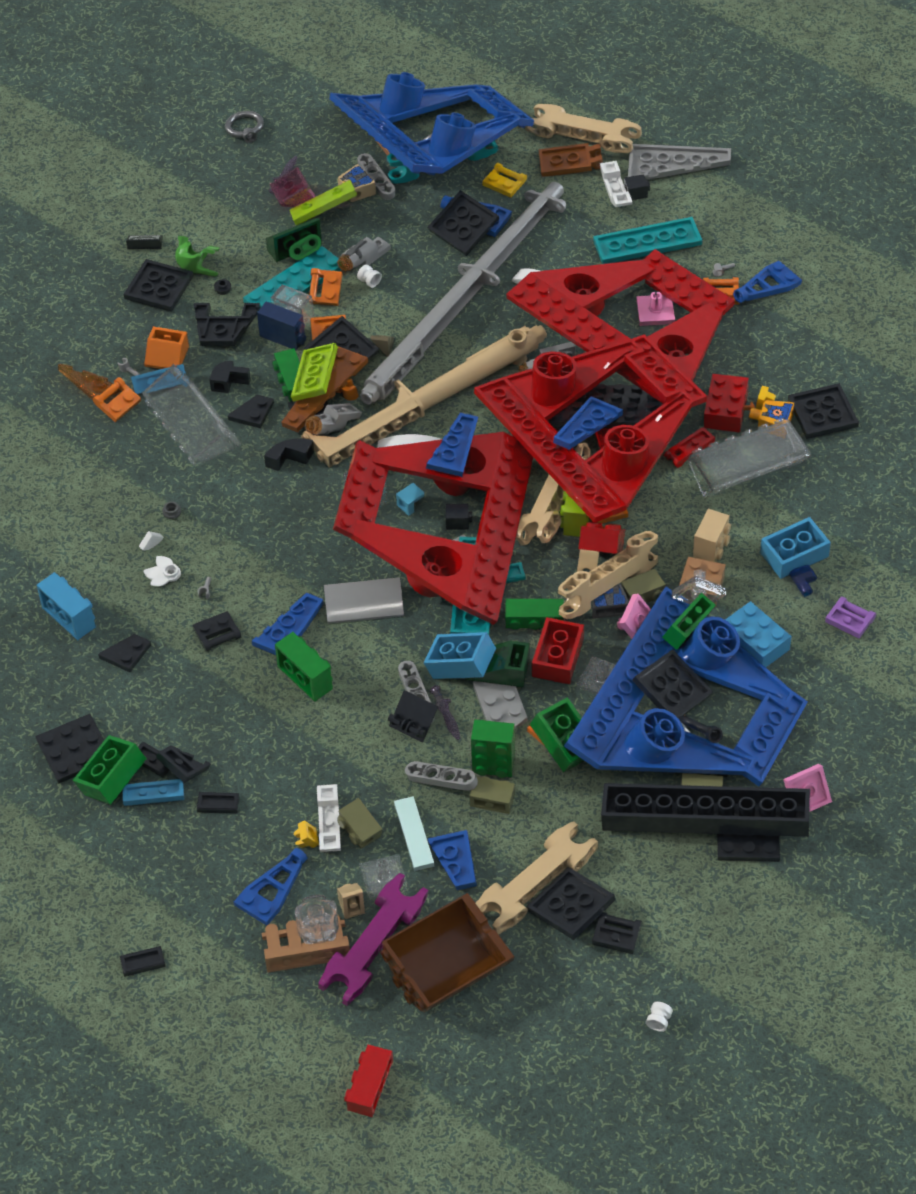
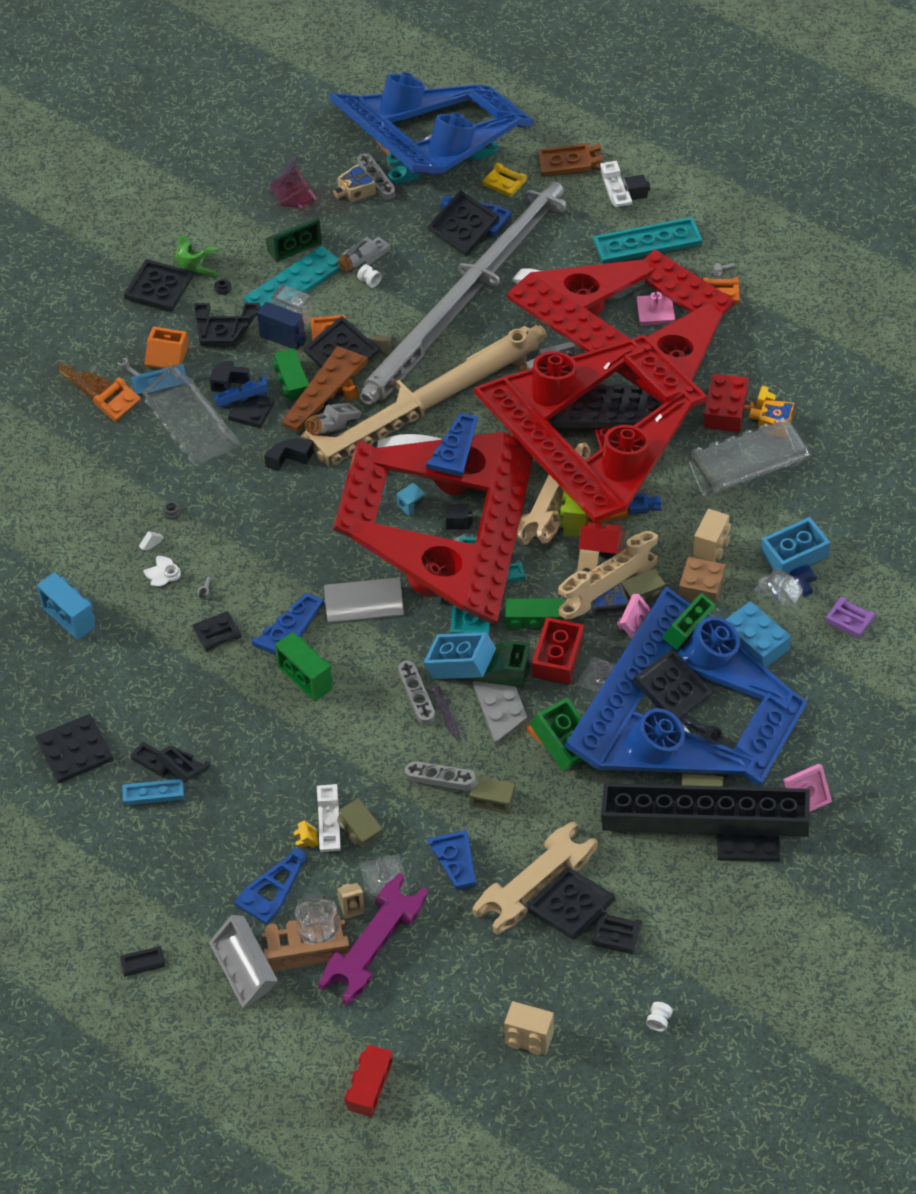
green brick [73,735,147,805] -> none
black wing [98,634,151,672] -> none
black slope [126,235,163,249] -> none
black tile [197,792,239,813] -> none
flat silver piece [225,111,264,143] -> none
green plate [288,234,321,260] -> none
lime plate [290,180,357,225] -> none
lime plate [291,343,338,402] -> none
orange plate [307,268,343,306] -> none
reddish brown cylinder [381,893,514,1012] -> none
black hinge [388,690,438,743] -> none
light aqua tile [394,796,434,871] -> none
green brick [471,719,515,778] -> none
tan piece [525,104,642,153] -> none
blue wing [553,396,623,450] -> none
light grey wing [628,144,731,180] -> none
red plate [664,427,715,468] -> none
clear tile [672,570,727,604] -> none
blue plate [733,261,802,303] -> none
black plate [788,383,859,439] -> none
none -> light grey slope [209,915,278,1008]
none -> blue wing [215,374,269,407]
none -> tan brick [504,1001,554,1055]
none -> blue plate [629,494,662,514]
none -> clear brick [754,570,803,605]

